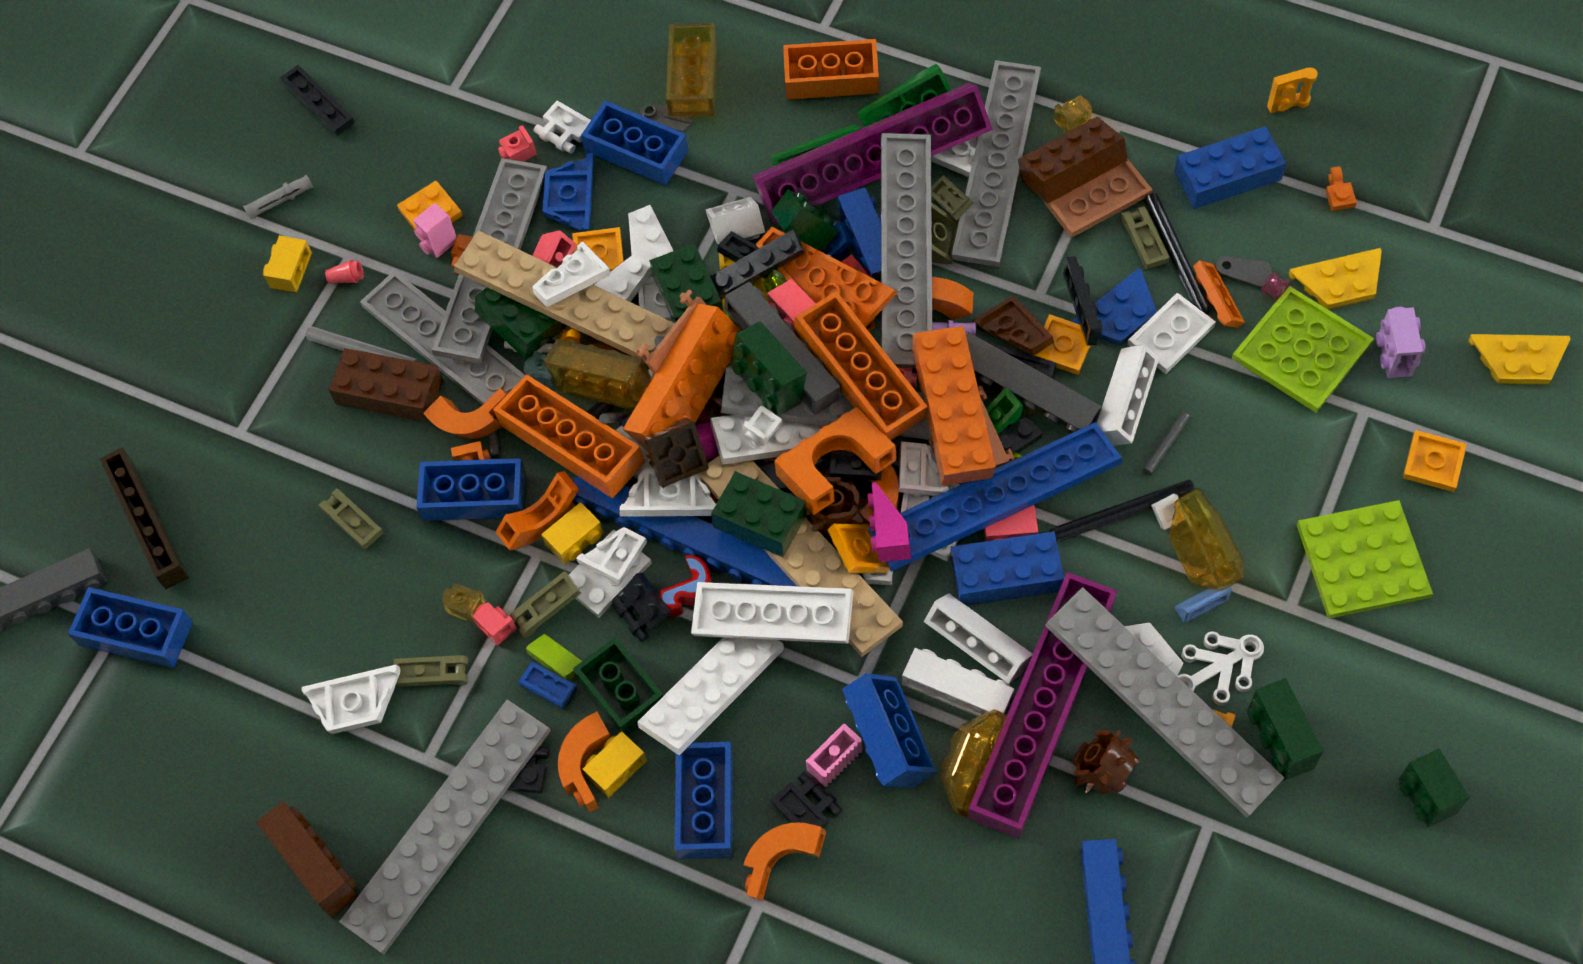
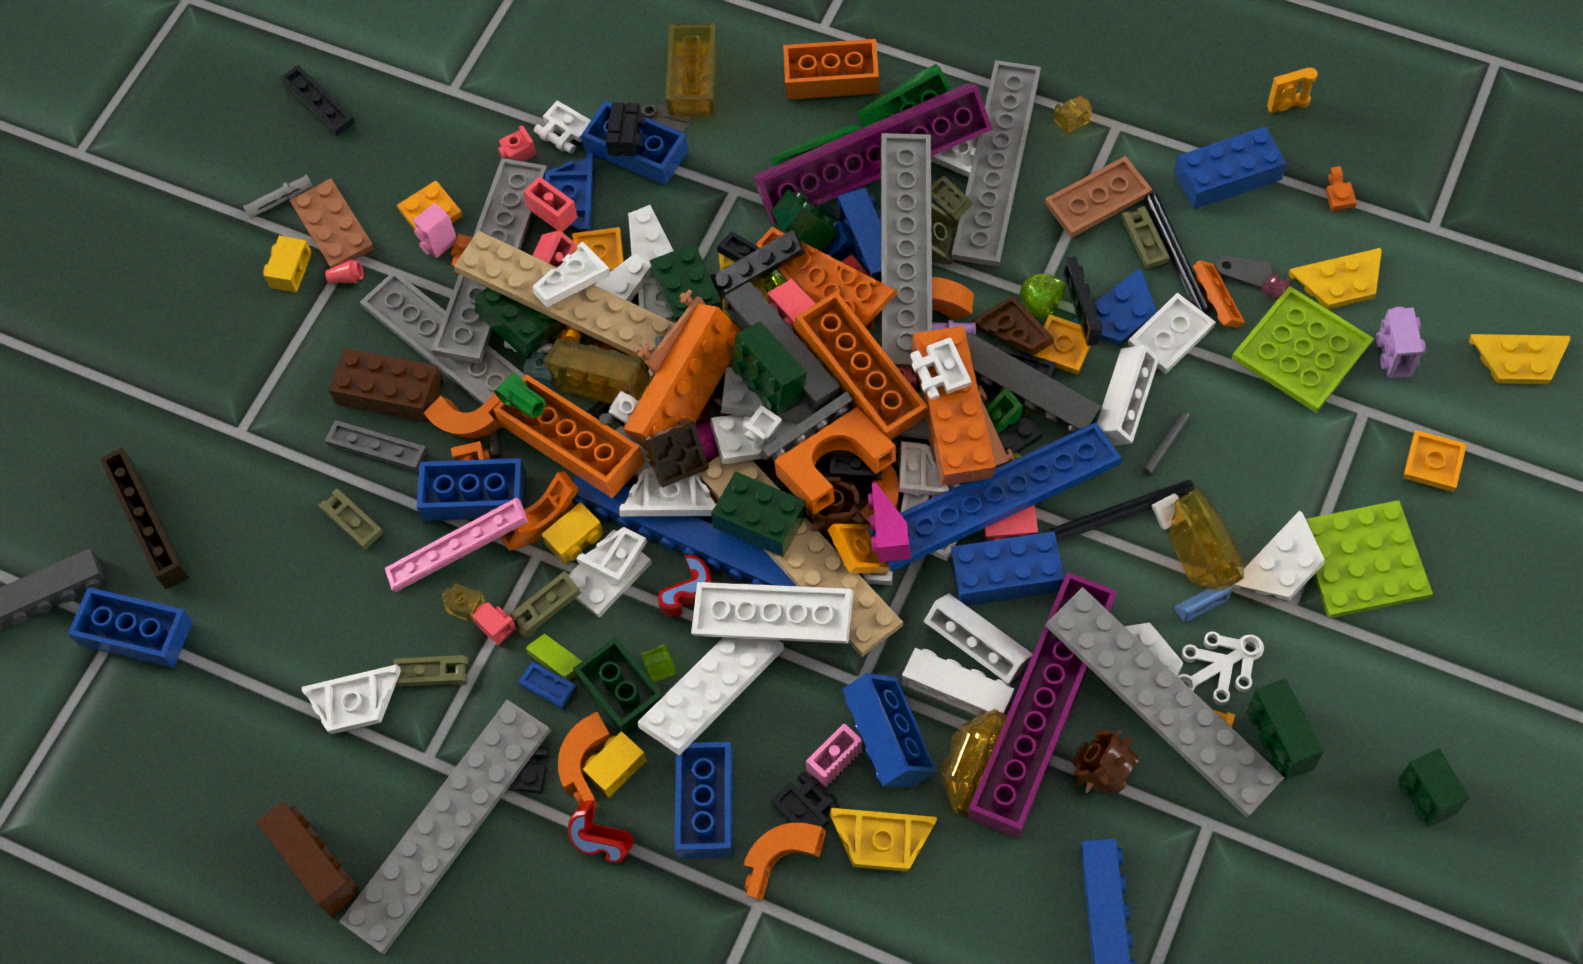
light grey axle [305,326,417,362] -> none
black plate [612,573,671,642] -> none
white slope [706,197,765,244] -> none
reddish brown brick [1018,116,1128,204] -> none
none -> nougat plate [290,178,375,268]
none -> flat silver plate [325,420,427,472]
none -> bright pink tile [385,498,528,592]
none -> green piece [494,373,546,419]
none -> coral brick [523,176,578,232]
none -> red animal [568,800,634,863]
none -> black brick [606,102,645,157]
none -> white bracket [608,391,639,424]
none -> clear neon green slope [641,645,676,682]
none -> flat silver plate [760,392,853,460]
none -> yellow wing [830,808,937,872]
none -> white plate [910,337,972,400]
none -> clear neon green piece [1020,273,1066,317]
none -> white wing [1232,510,1325,601]

